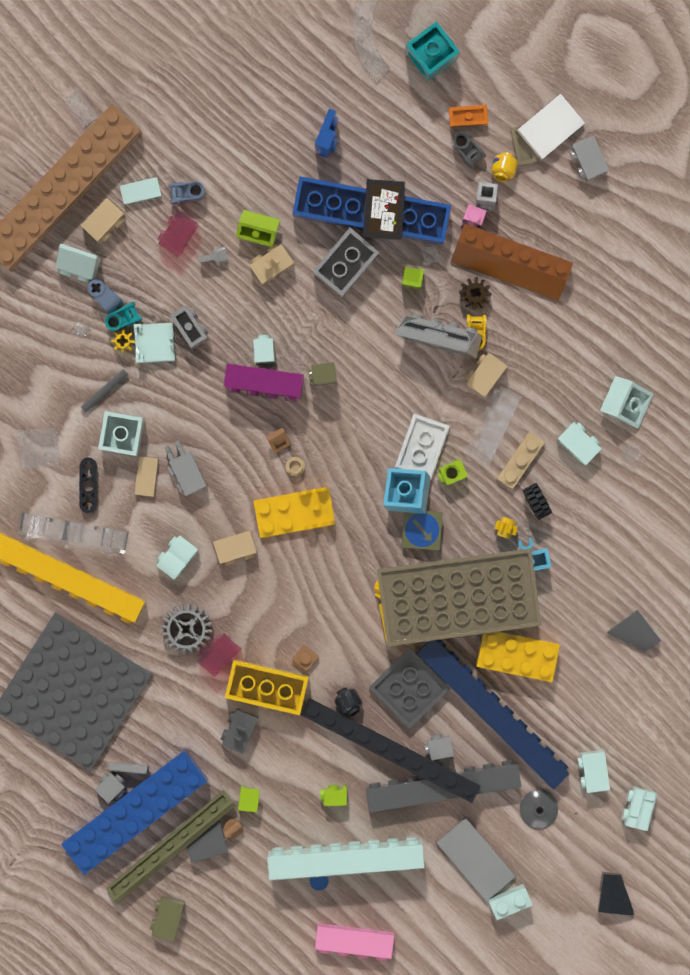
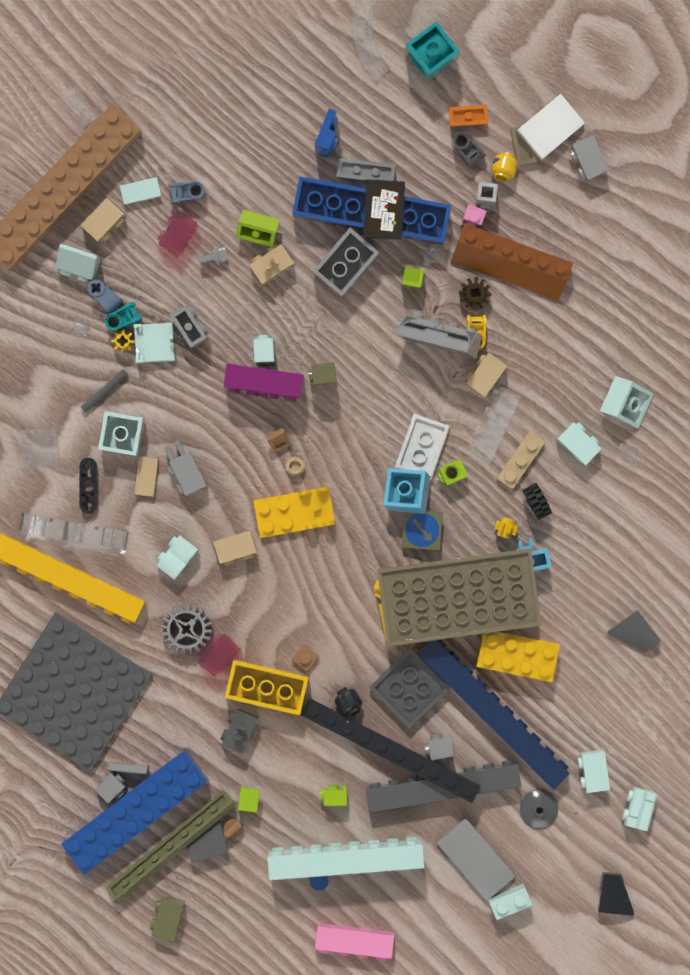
none -> light grey plate [336,158,396,181]

